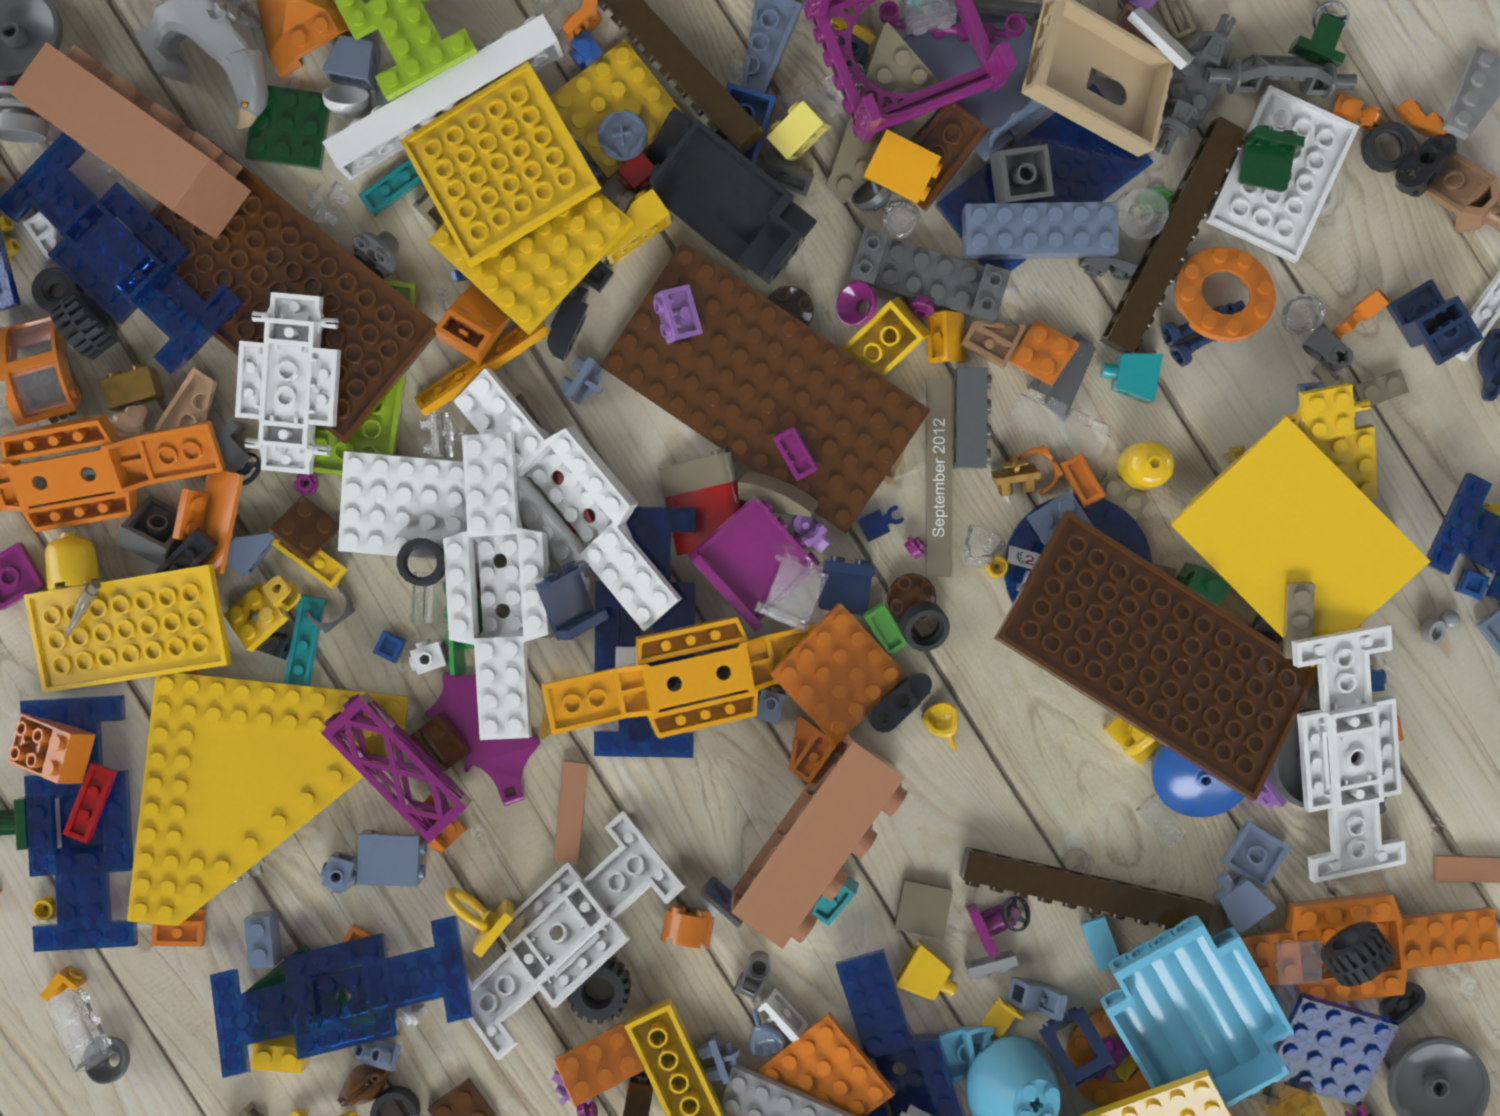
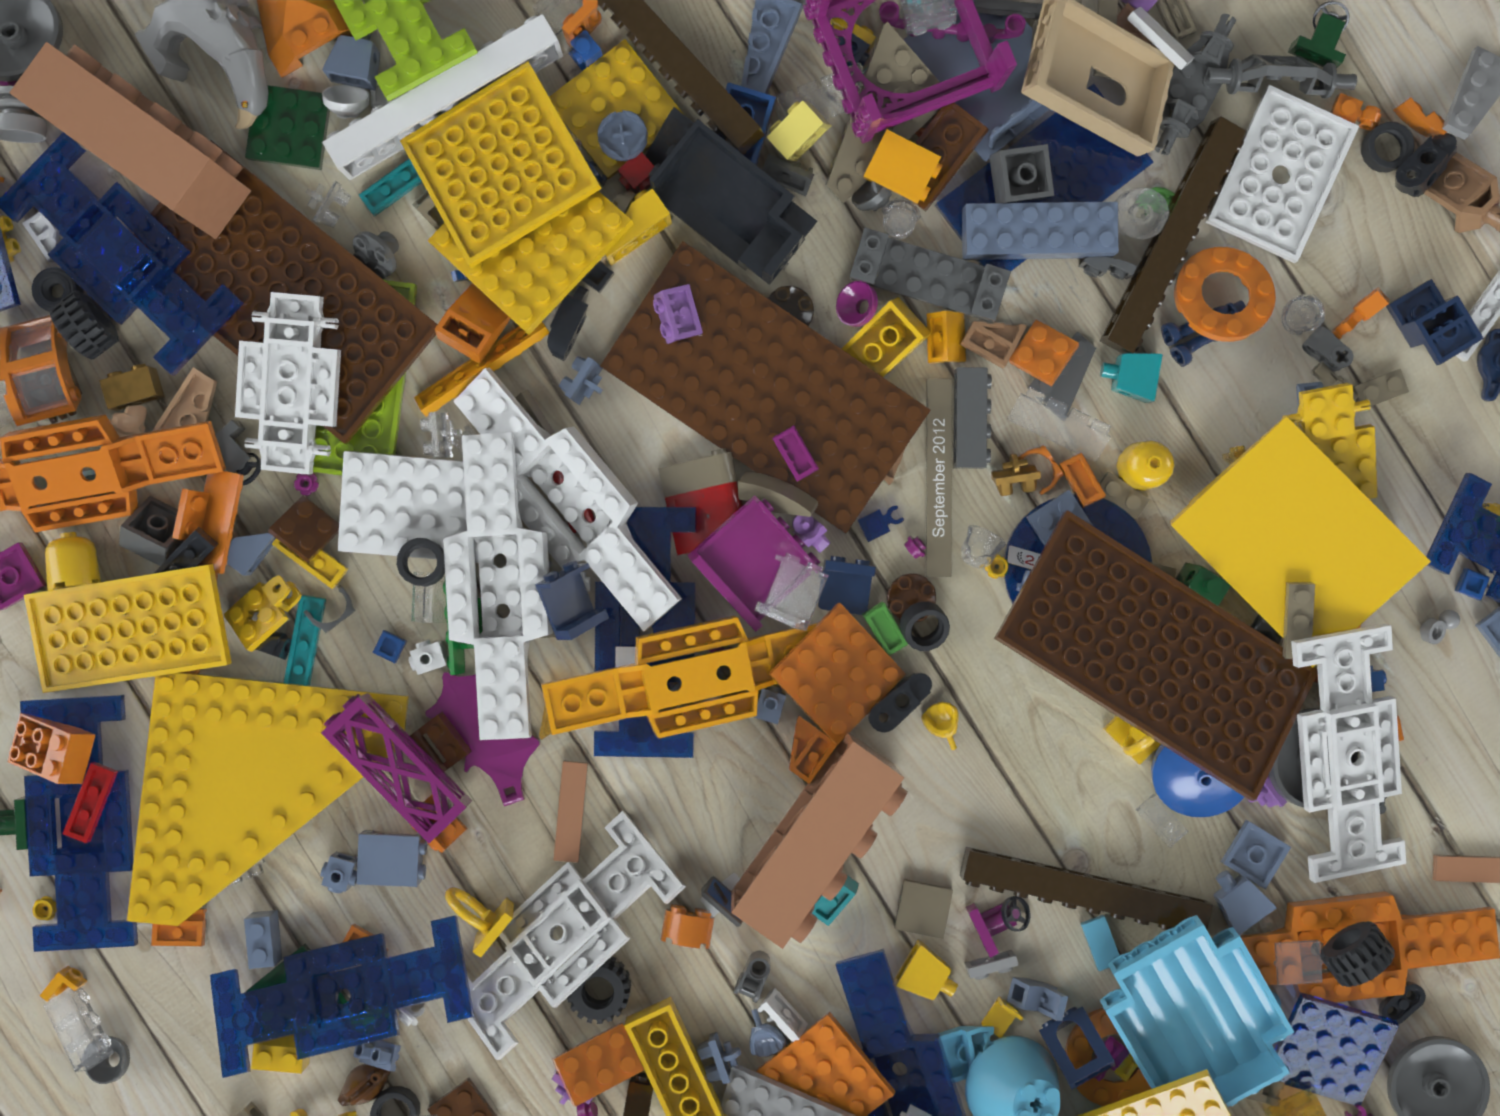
dark tan animal [64,580,101,637] -> none
magenta plate [910,296,934,318] -> none
dark green bracket [1237,125,1306,192] -> none

